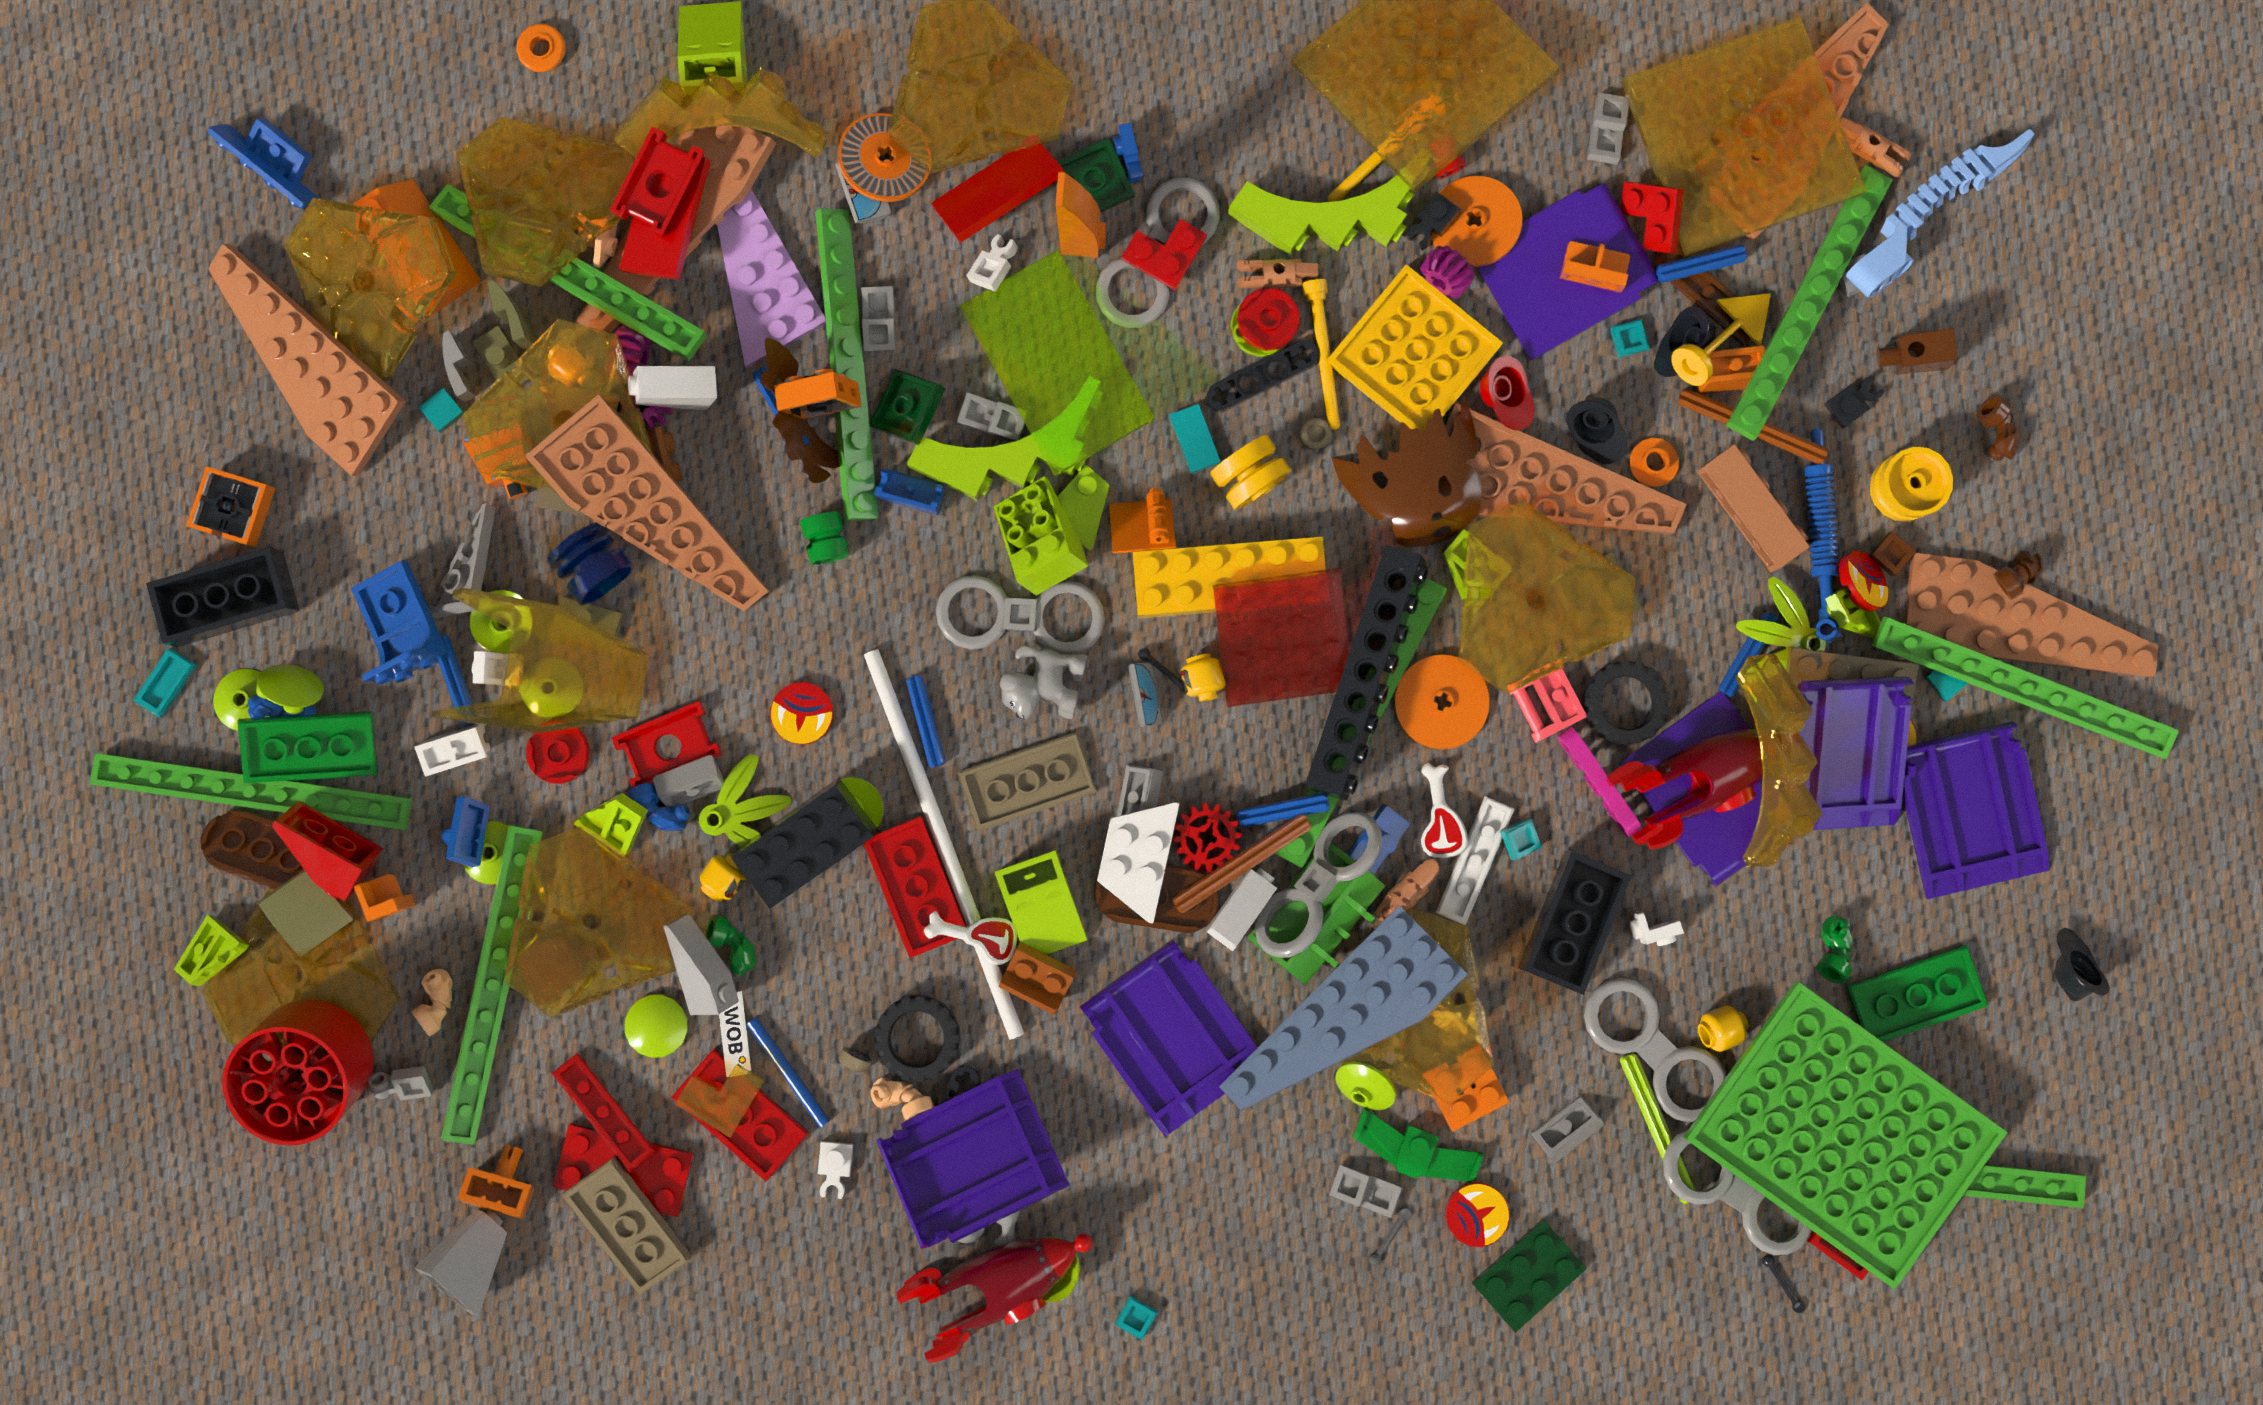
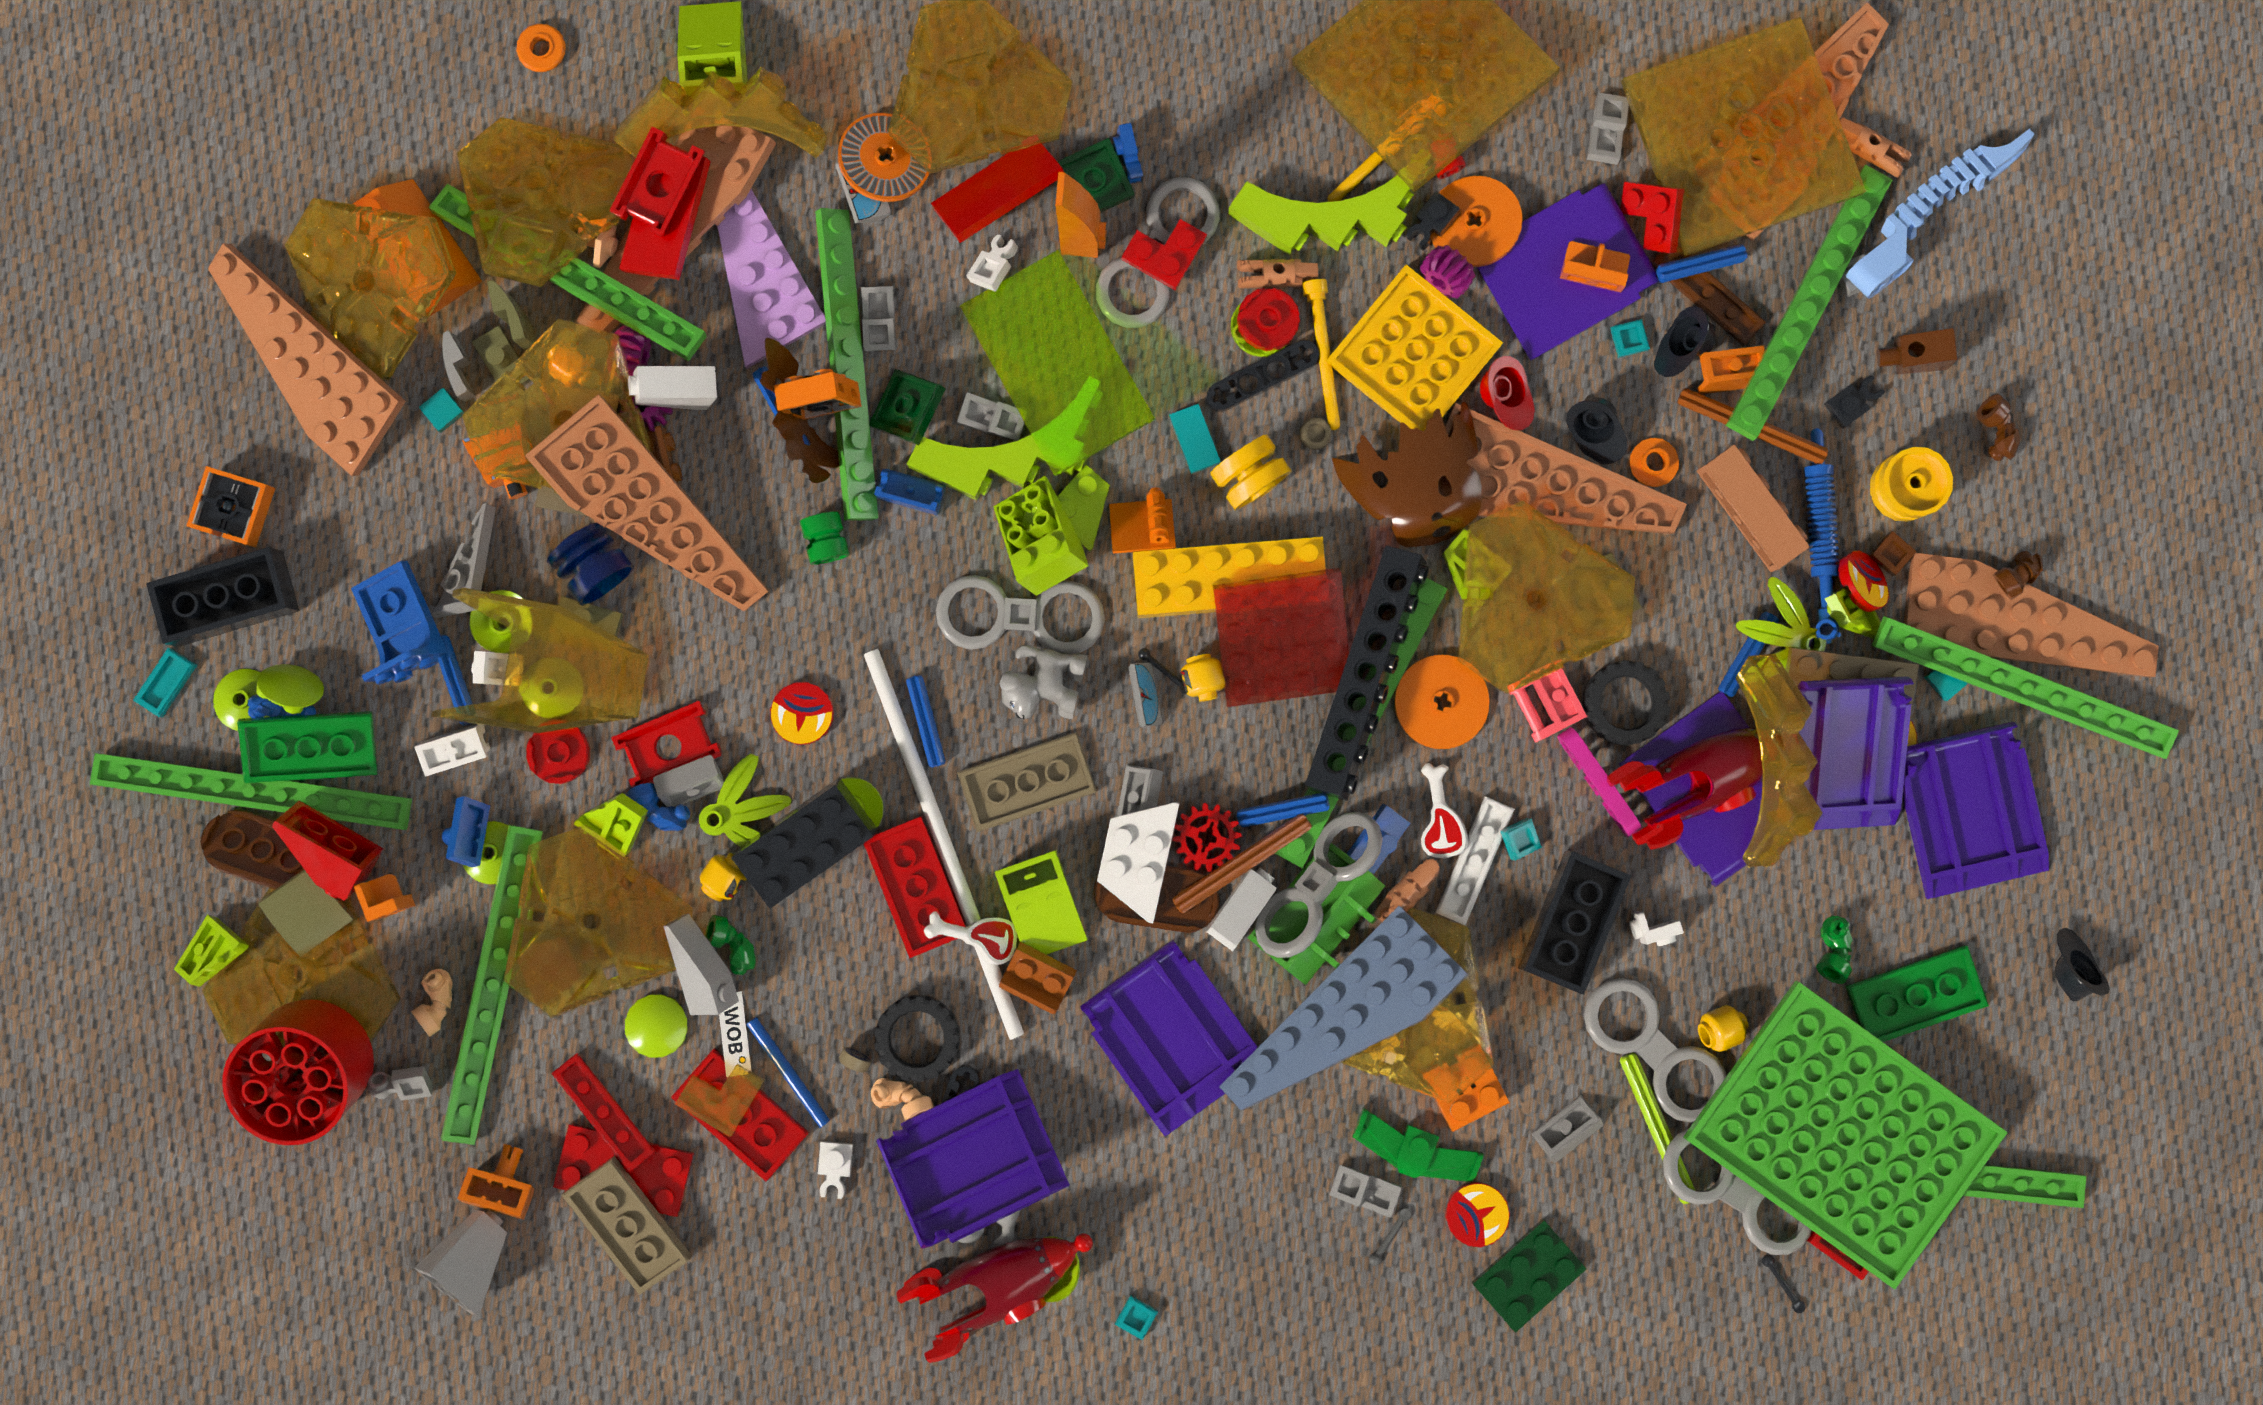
blue bracket [207,118,322,209] -> none
lime dish [1335,1061,1397,1110] -> none
yellow piece [1672,293,1771,386] -> none

